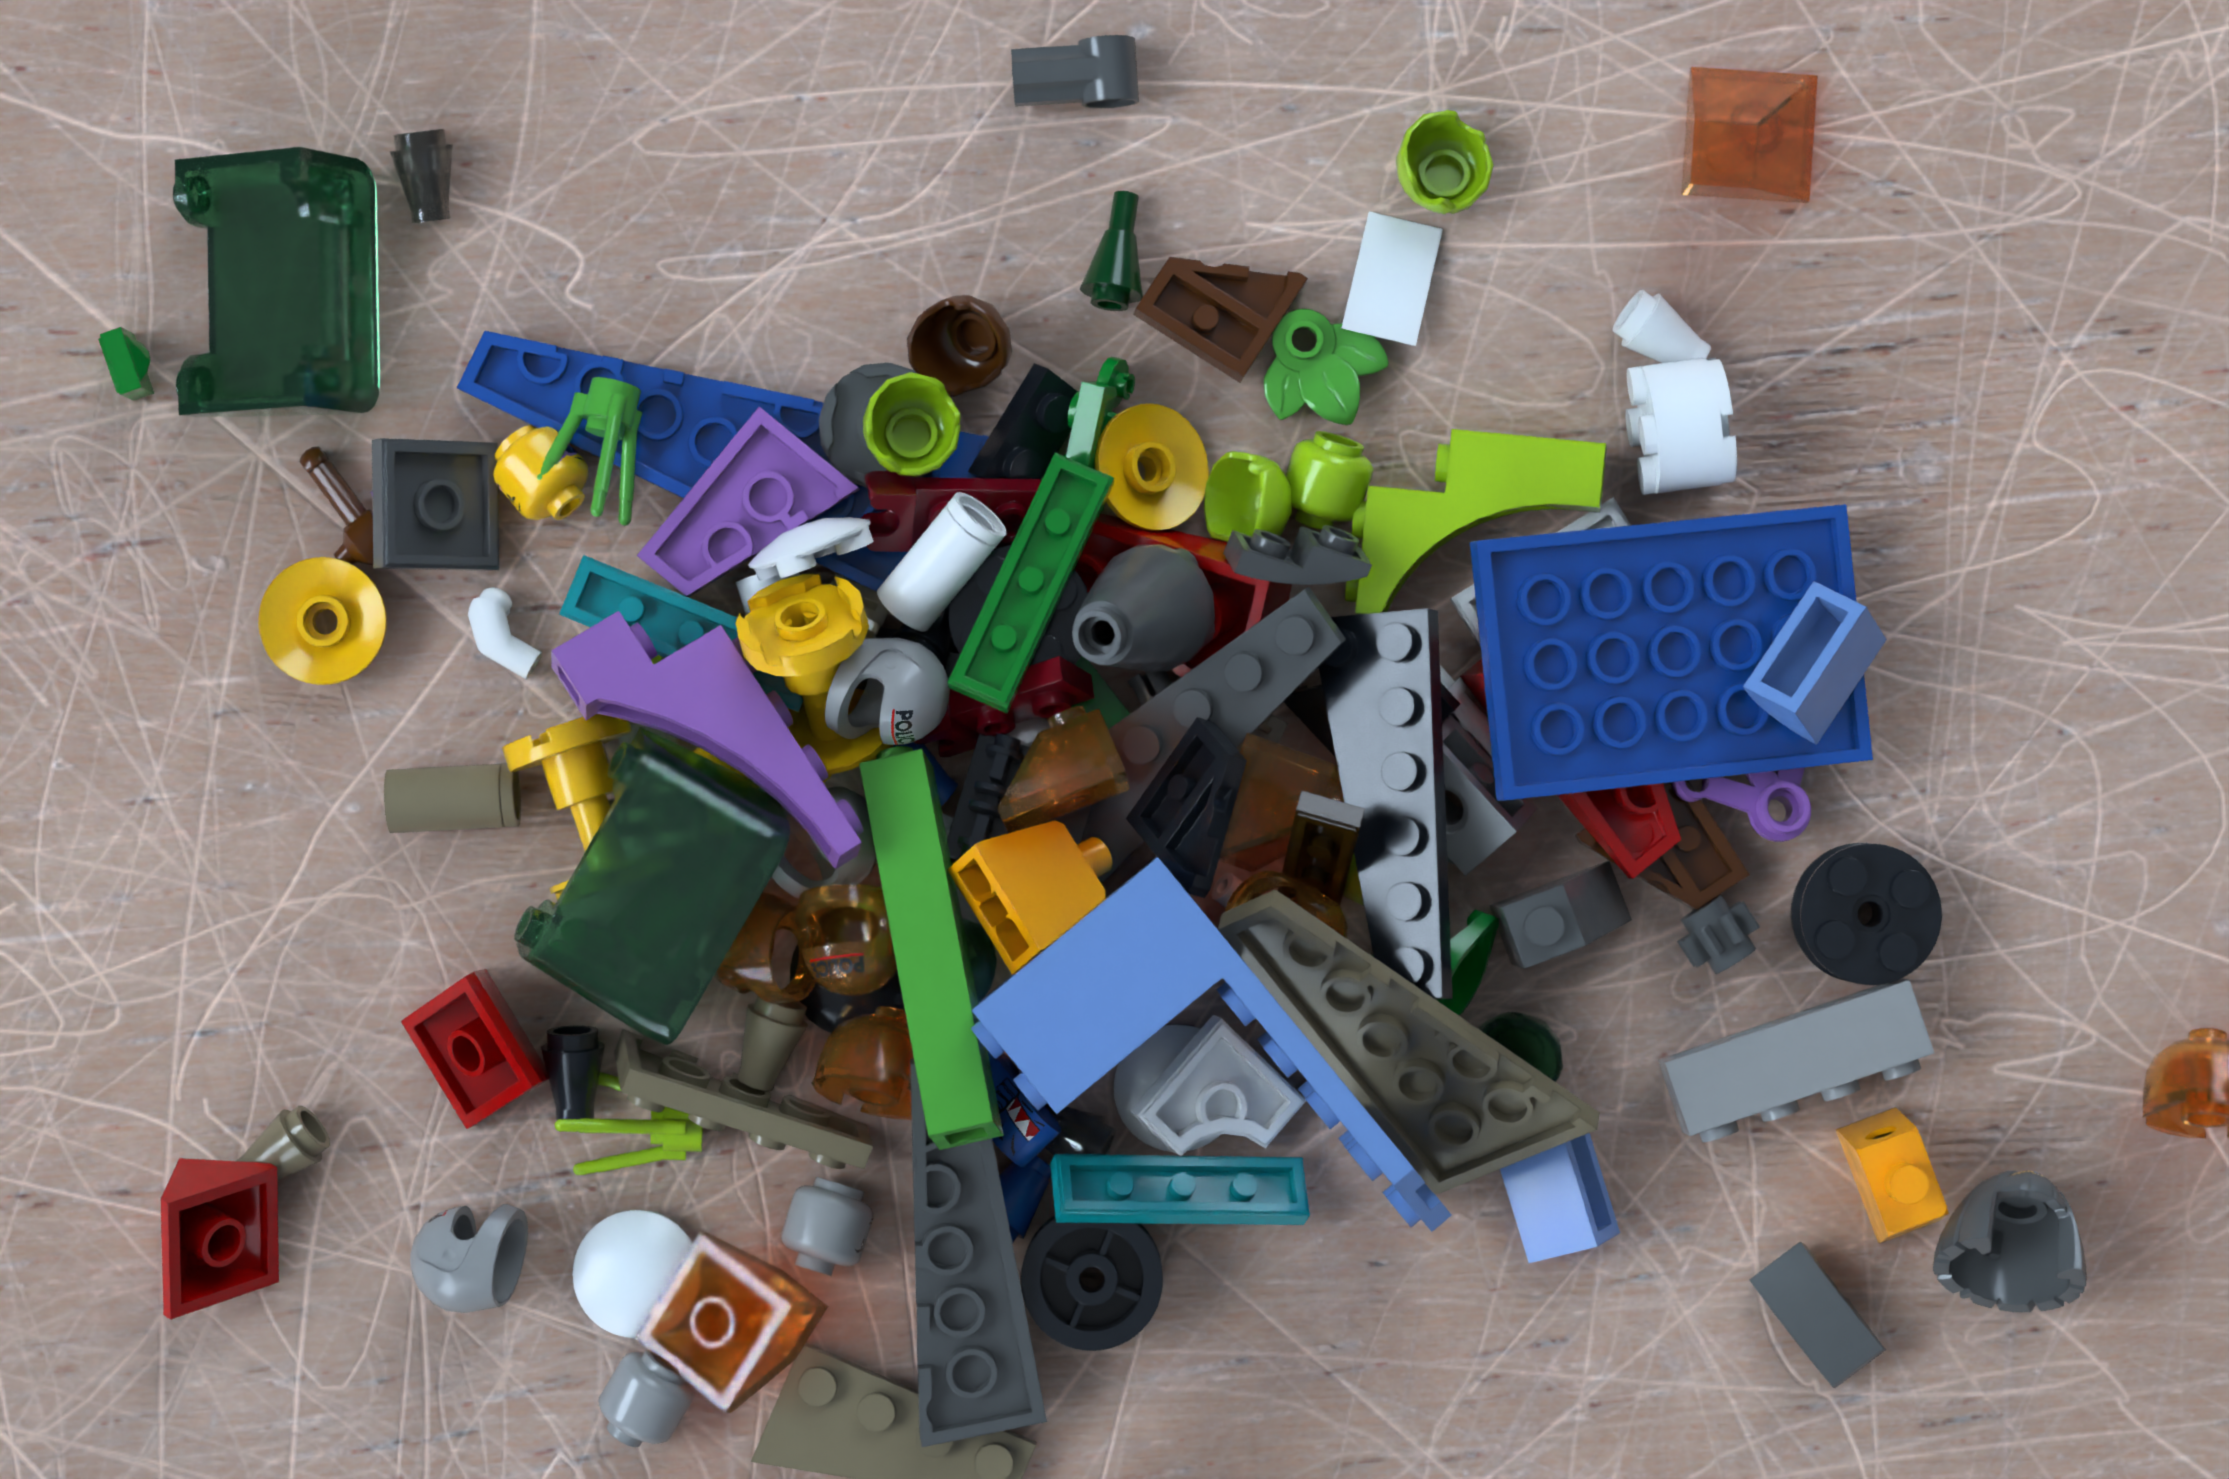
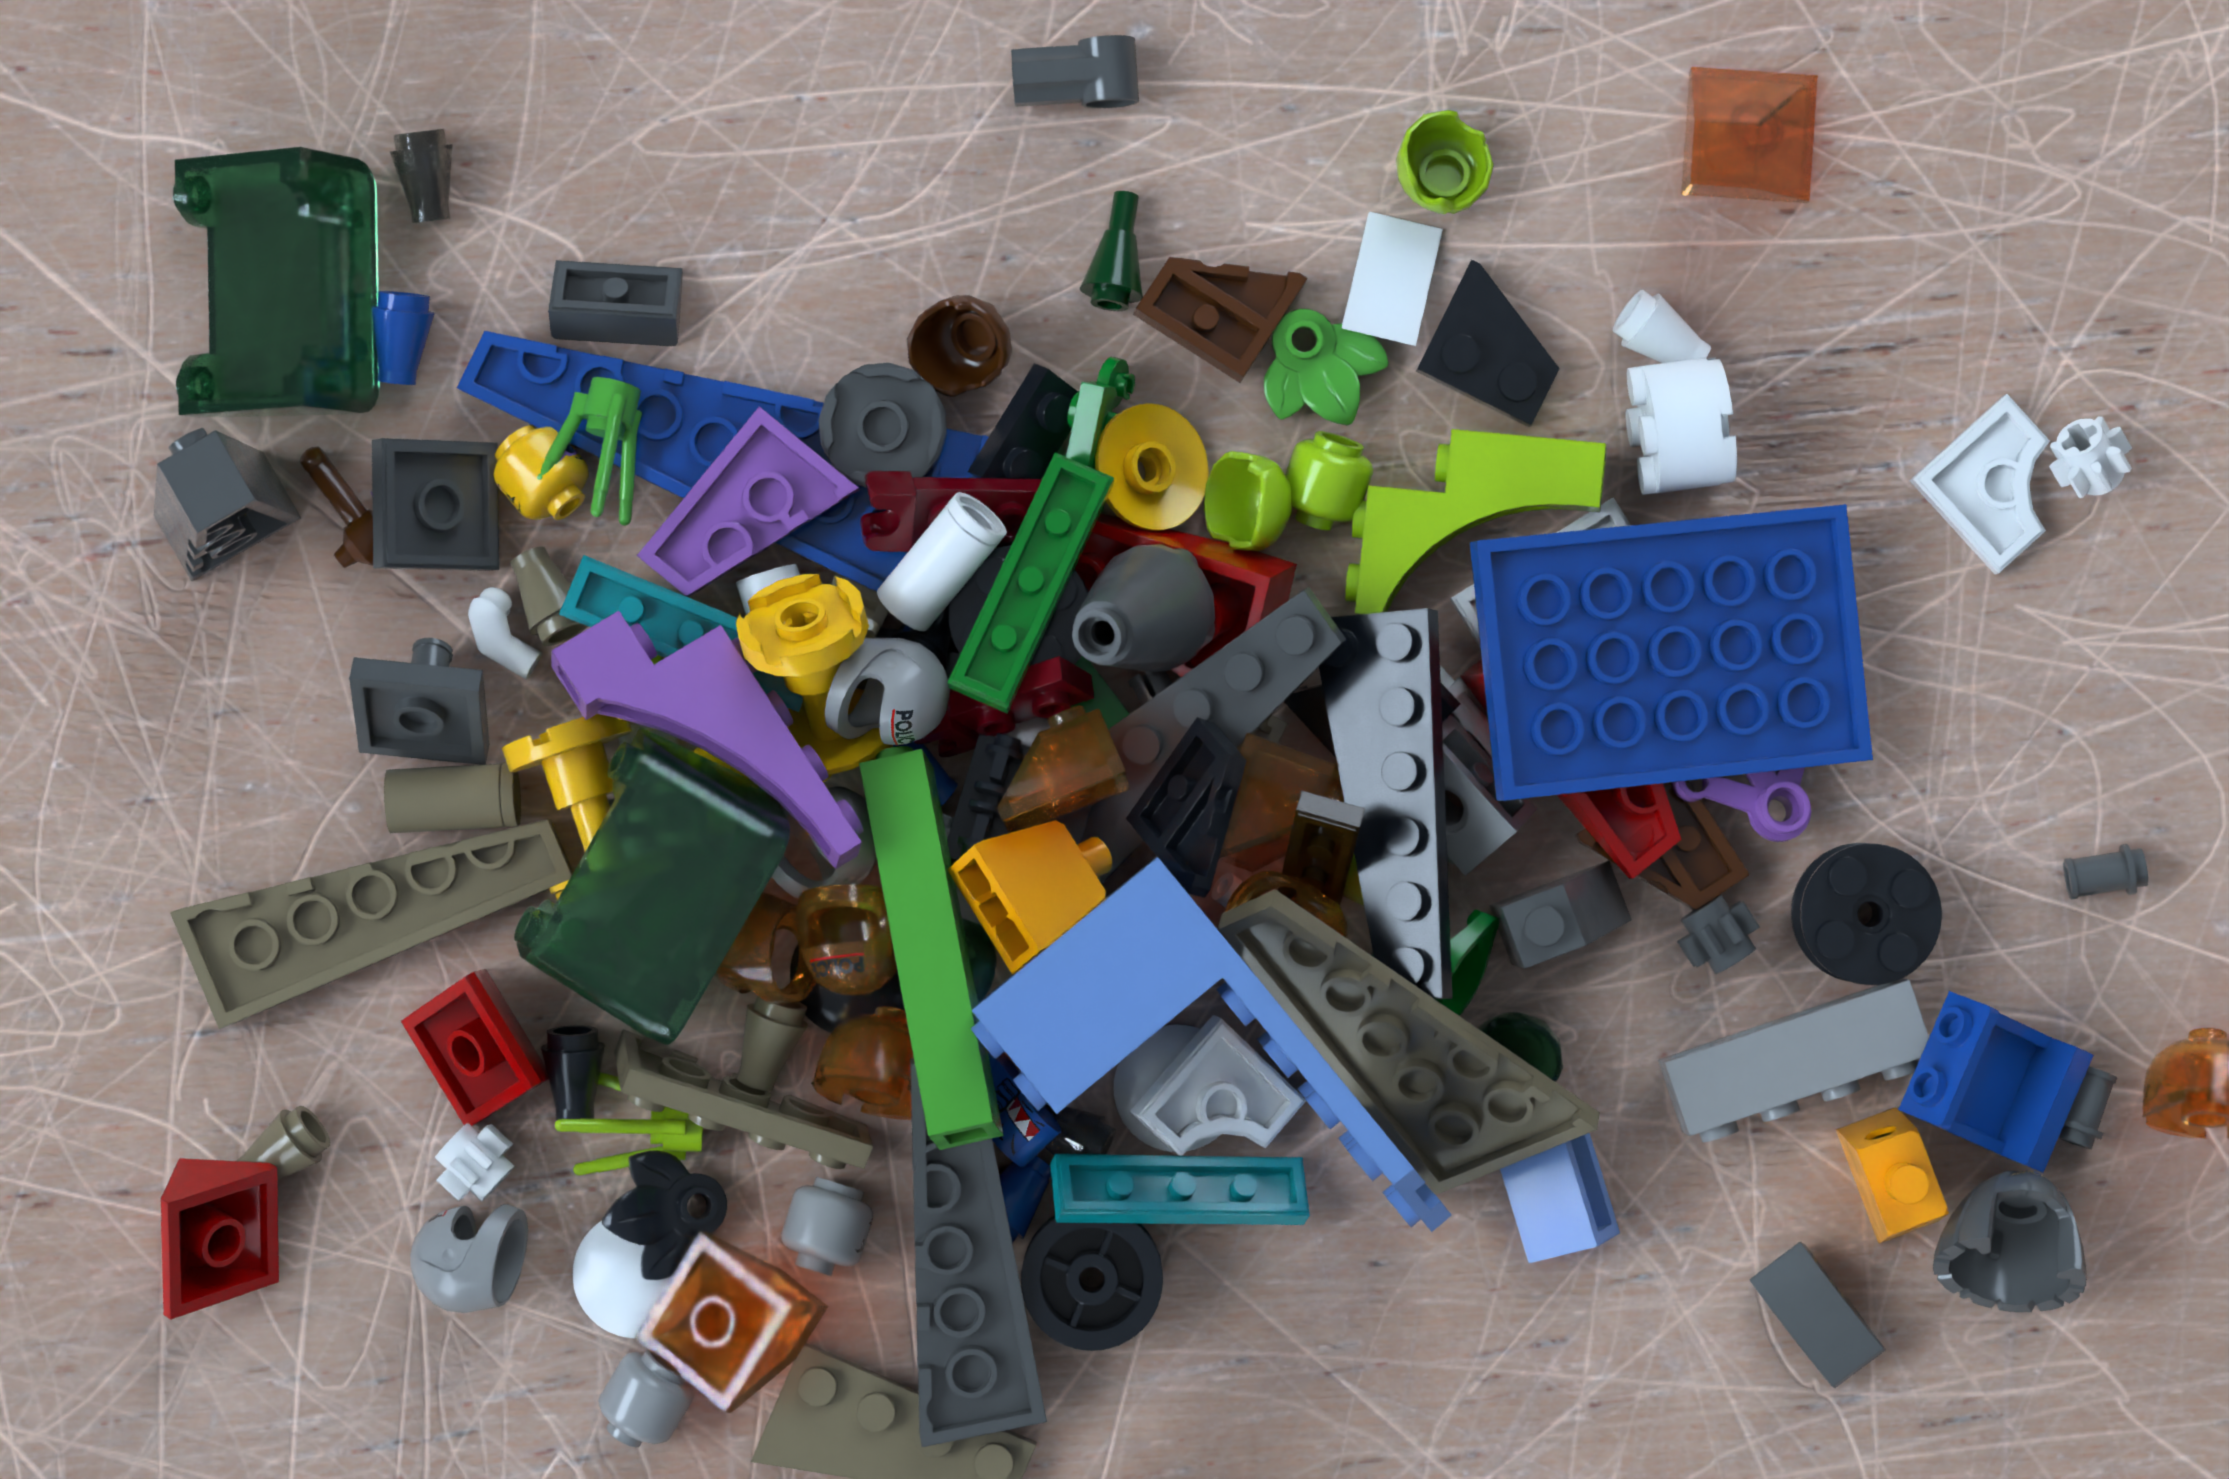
green tile [98,327,154,401] -> none
yellow dish [258,557,387,685] -> none
white dish [748,517,874,581] -> none
lime hair [863,372,961,477] -> none
dark grey slope [1223,525,1372,585] -> none
medium blue brick [1743,581,1887,745] -> none
none -> dark grey wedge [154,428,301,582]
none -> dark tan wing [170,819,576,1029]
none -> dark grey tile [349,638,490,765]
none -> blue cone [371,291,435,385]
none -> white gear [435,1123,515,1202]
none -> dark tan cone [510,547,588,646]
none -> dark grey slope [548,260,683,346]
none -> black plate [602,1150,727,1280]
none -> black wing [1416,259,1560,427]
none -> blue panel [1898,991,2094,1173]
none -> white tile [1910,394,2050,575]
none -> white gear [2049,416,2132,498]
none -> dark grey pin [2058,1066,2117,1150]
none -> dark grey pin [2063,844,2148,900]

